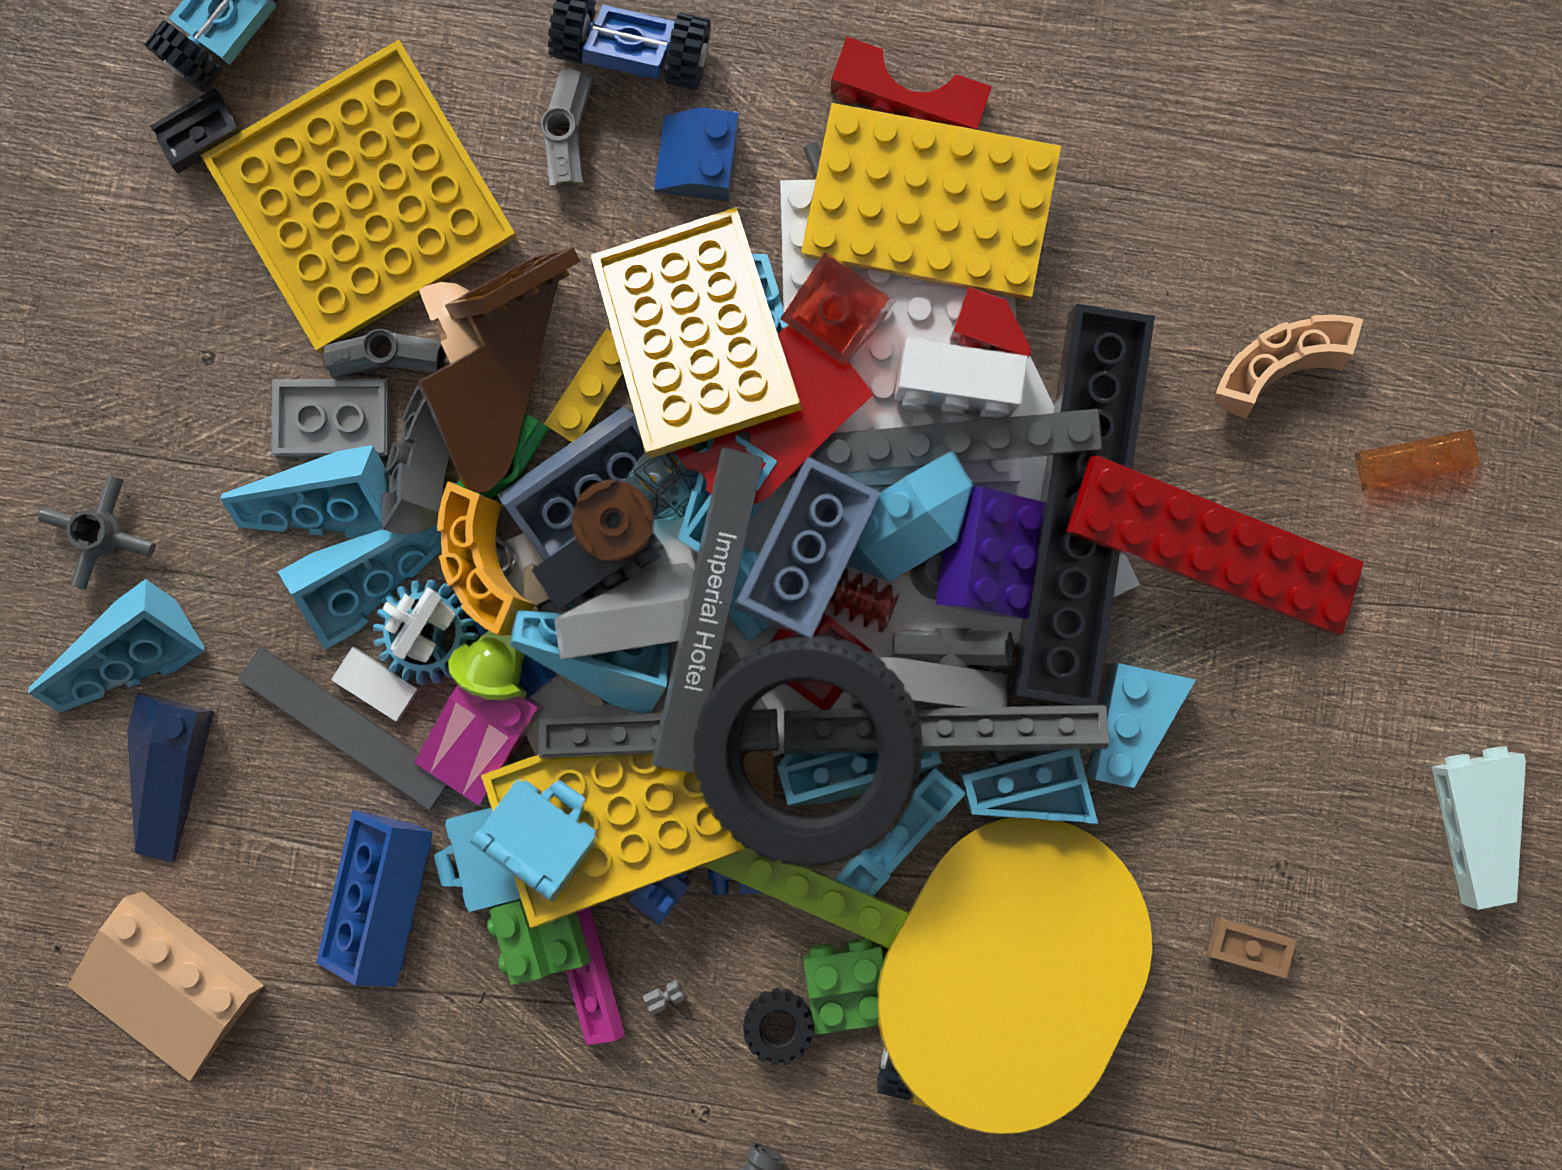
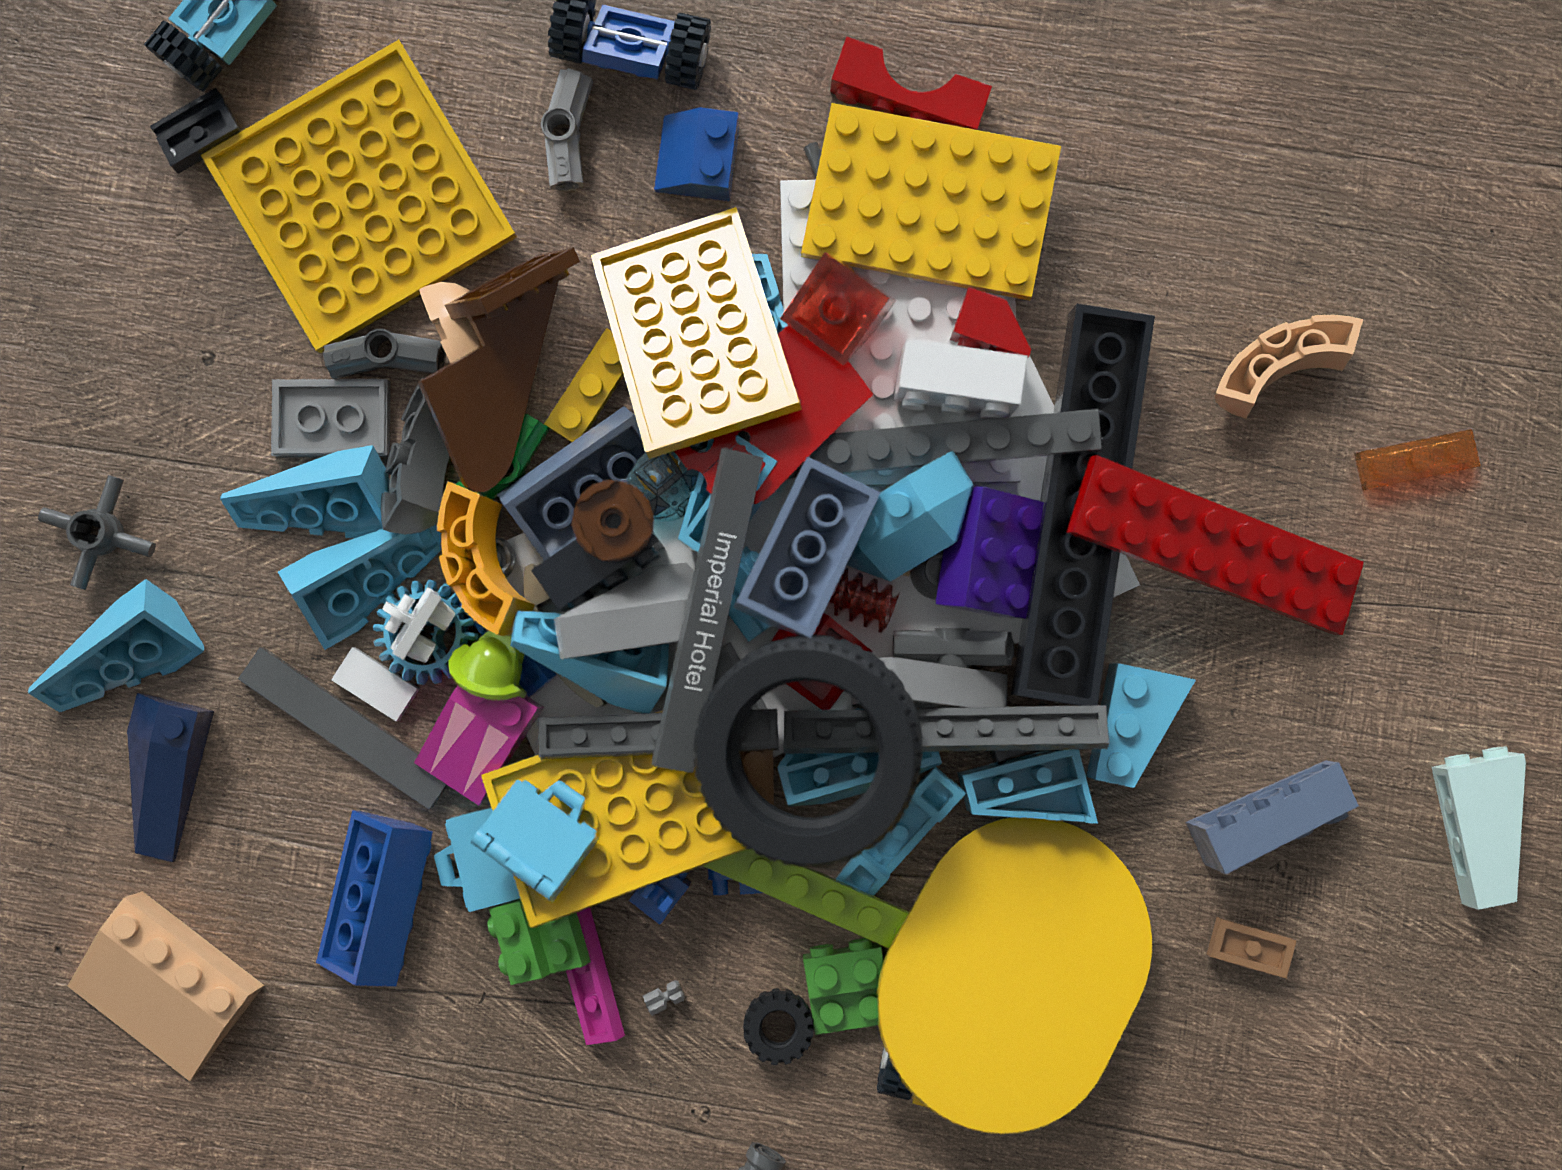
none -> sand blue wedge [1186,760,1359,875]

